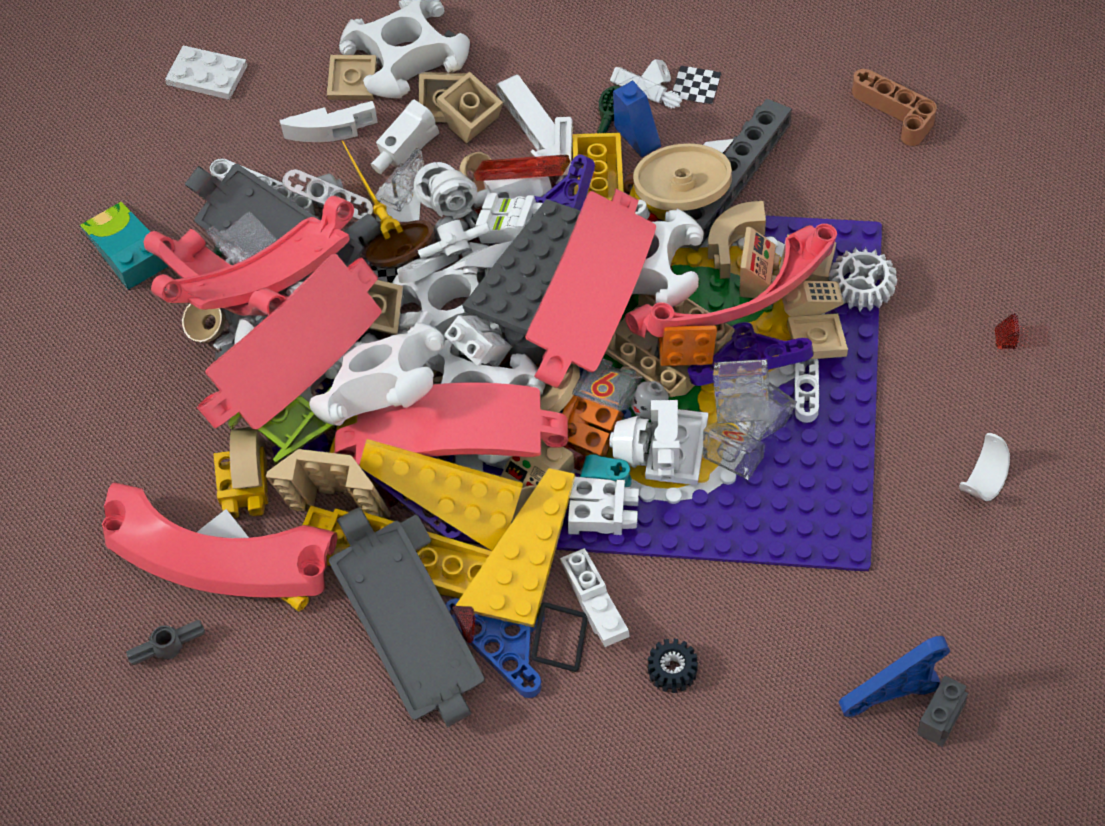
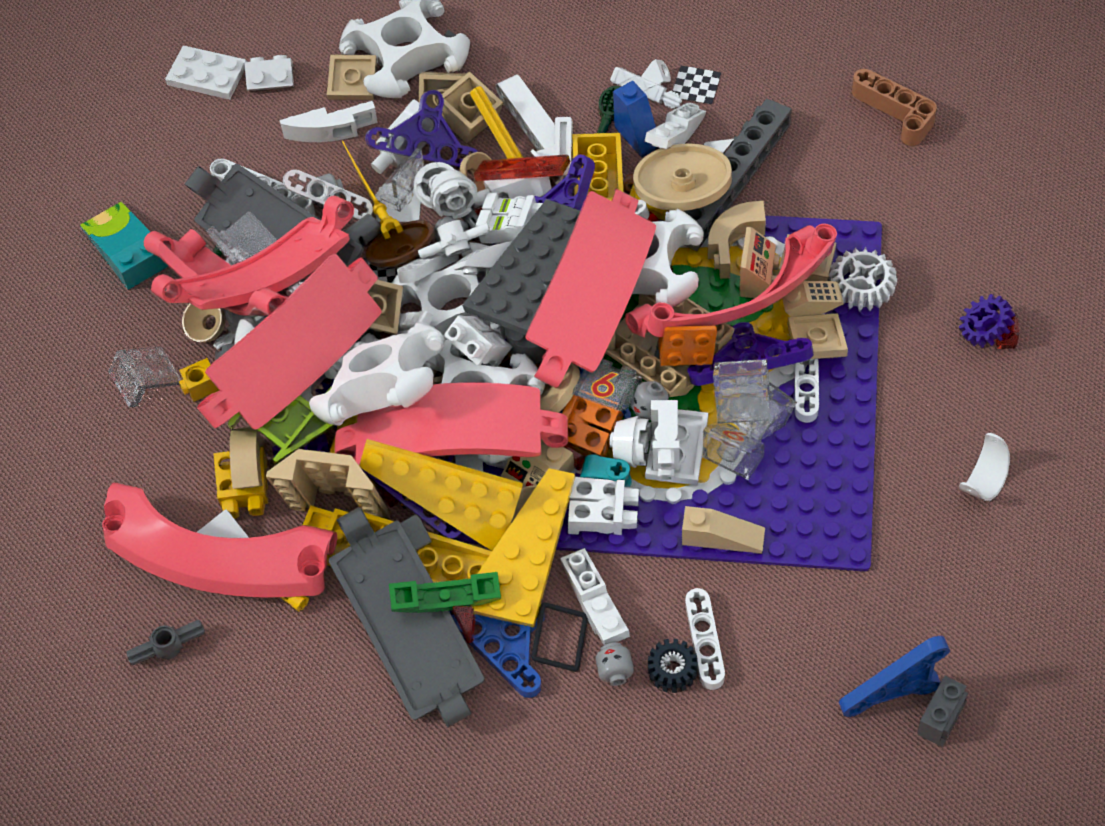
none -> clear bracket [108,346,181,407]
none -> yellow brick [179,358,220,402]
none -> white bracket [244,55,294,91]
none -> dark purple beam [365,90,478,168]
none -> green slope [389,572,501,613]
none -> yellow axle [470,86,525,167]
none -> light grey head [596,643,634,686]
none -> white slope [645,103,706,149]
none -> tan slope [682,506,765,554]
none -> white beam [685,588,725,690]
none -> dark purple gear [959,294,1015,348]

